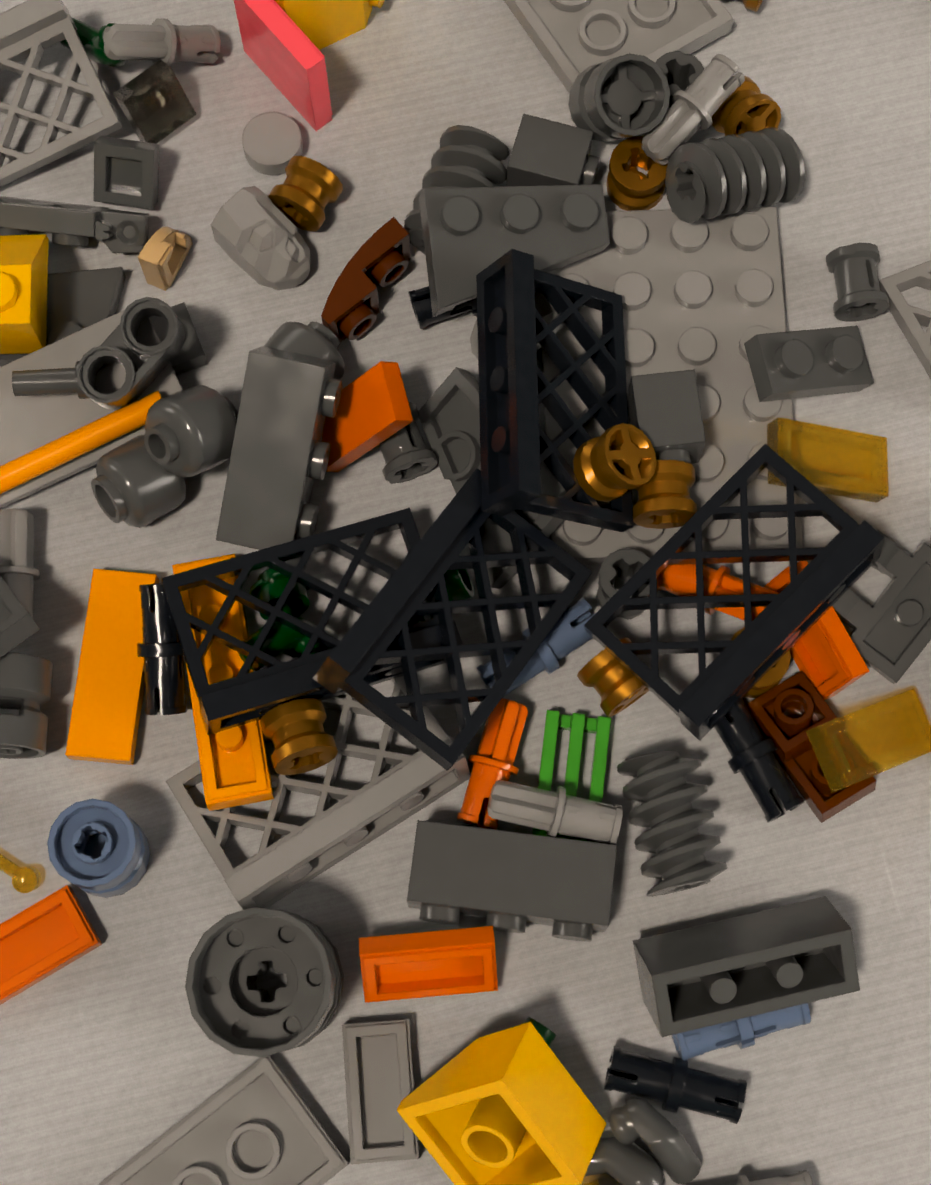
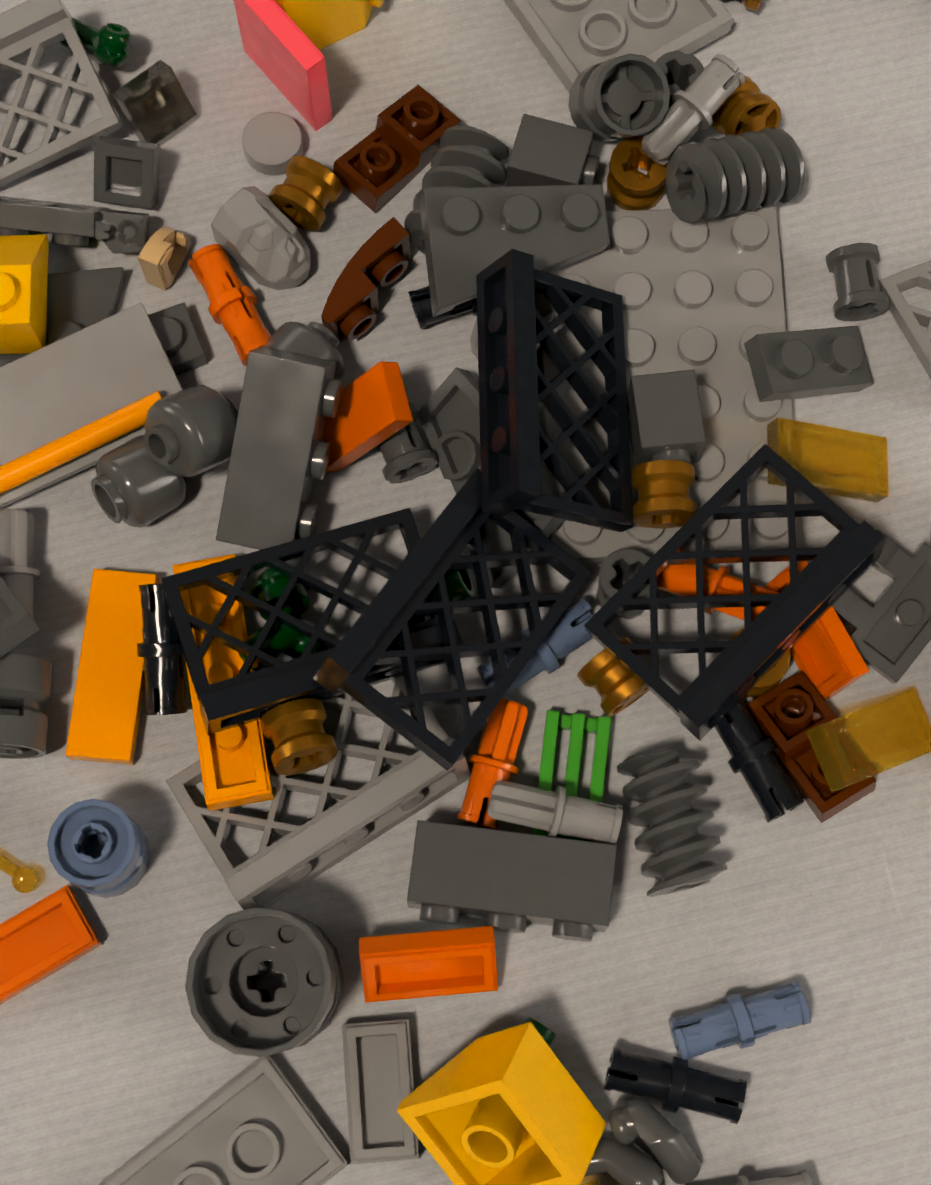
dark grey beam [12,297,185,410] -> none
light grey axle [102,19,221,67] -> none
pearl gold wheel [573,423,657,502] -> none
dark grey brick [633,896,860,1037] -> none
none -> orange pin [188,244,271,366]
none -> reddish brown slope [333,85,461,213]

